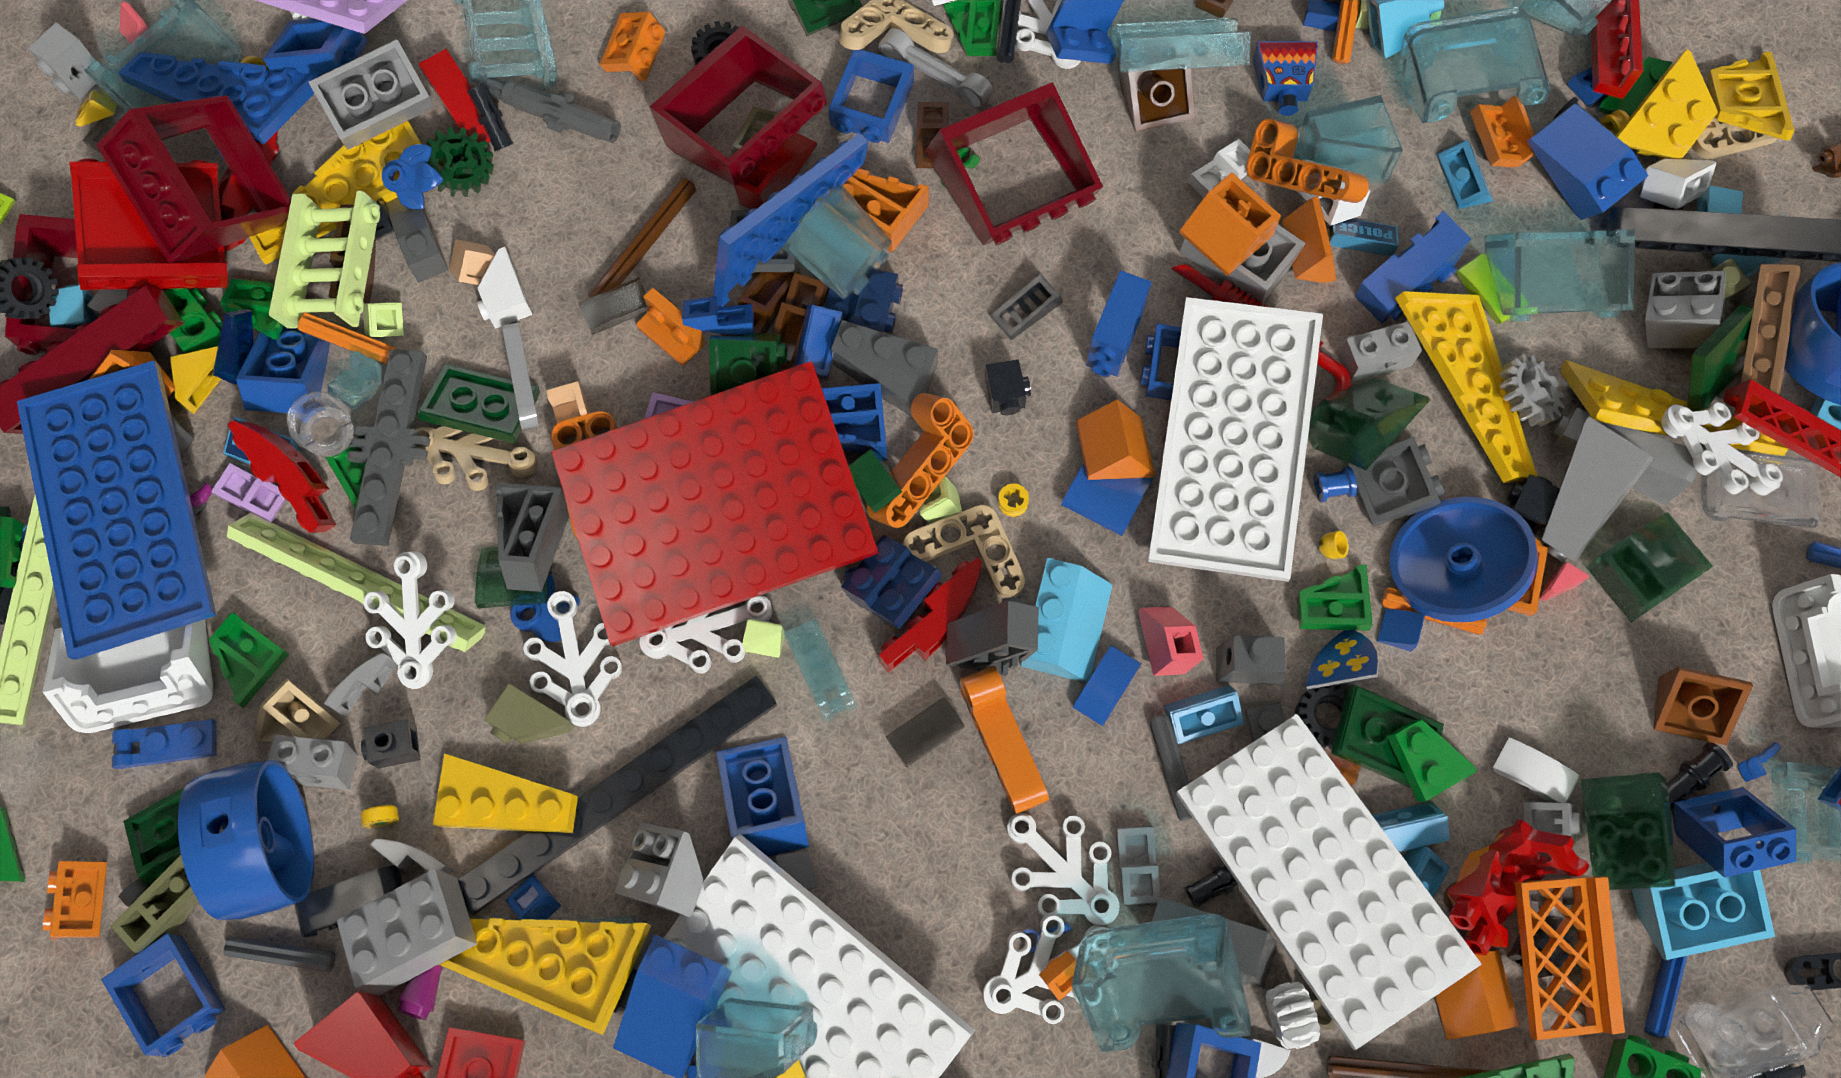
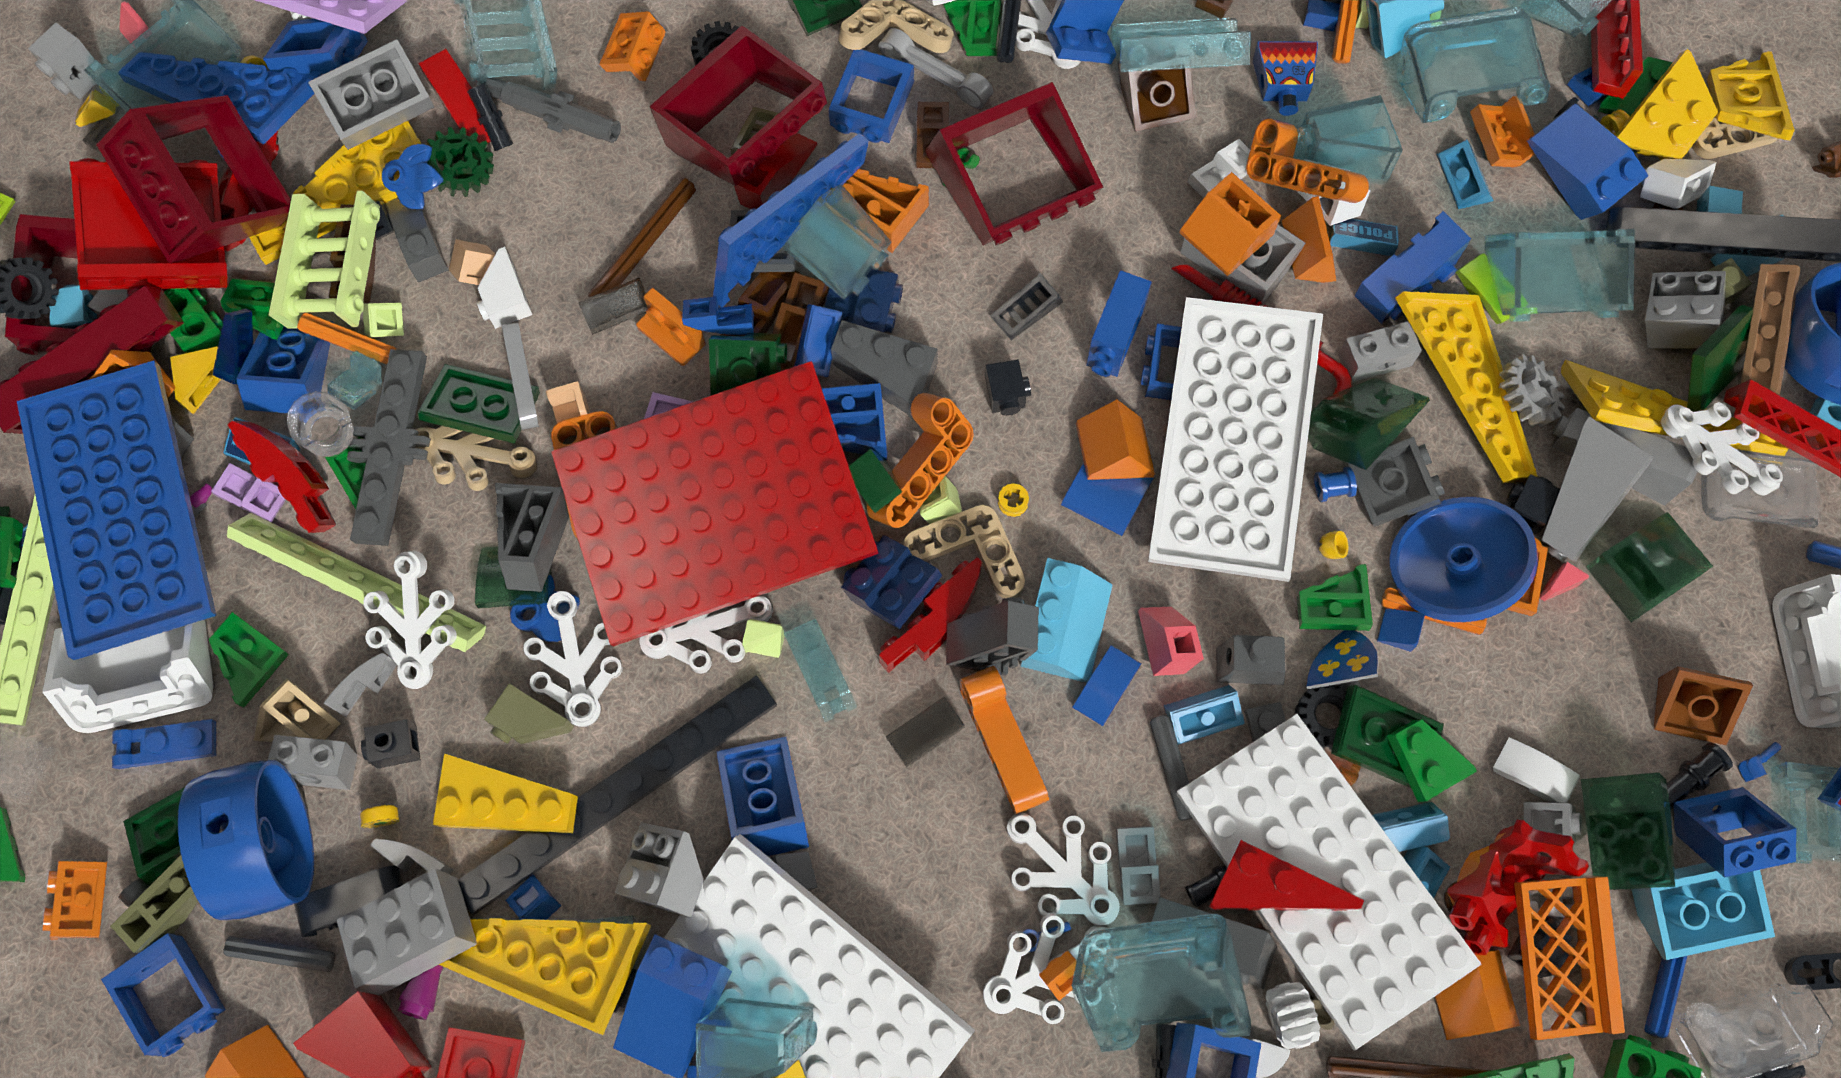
none -> red wing [1209,840,1364,911]

